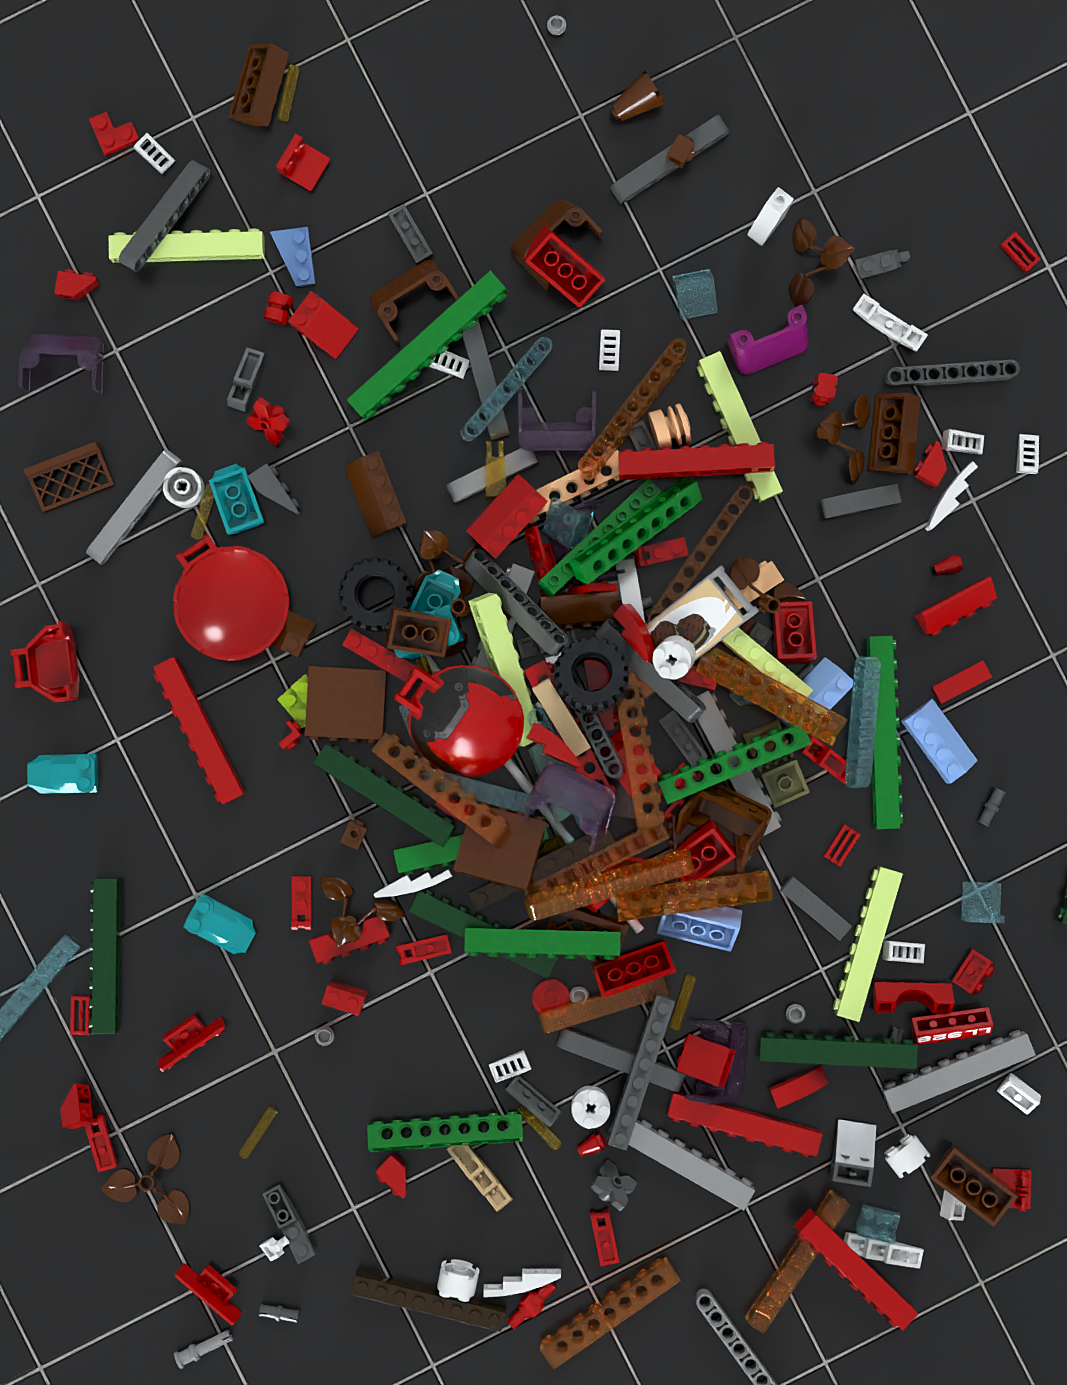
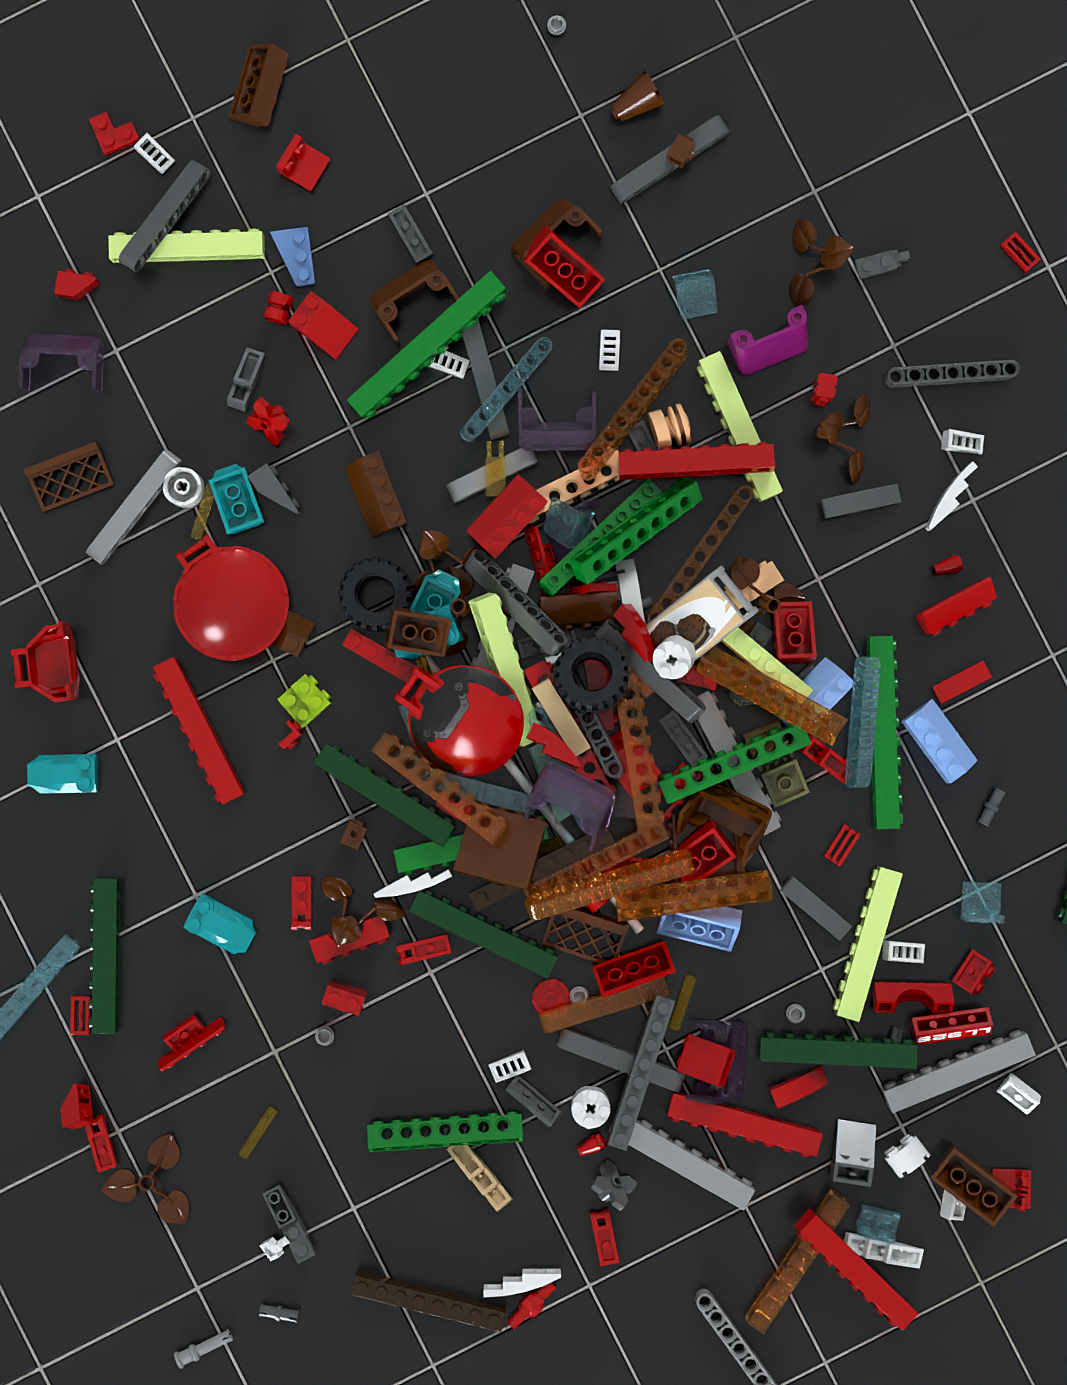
red bracket [174,1263,242,1326] -> none
clear yellow axle [278,65,300,122] -> none
reddish brown panel [305,666,386,743] -> none
red slope [375,1151,407,1198] -> none
white brick [437,1259,479,1302] -> none
green brick [464,928,621,960] -> none
clear yellow axle [517,1104,562,1150] -> none
clear orange brick [540,1257,681,1370] -> none
red plate [633,537,689,568] -> none
white slope [747,187,794,246] -> none
white slope [853,294,928,352] -> none
reddish brown slope [868,393,921,473] -> none
red slope [914,441,947,488] -> none
white slope [1016,434,1039,474] -> none

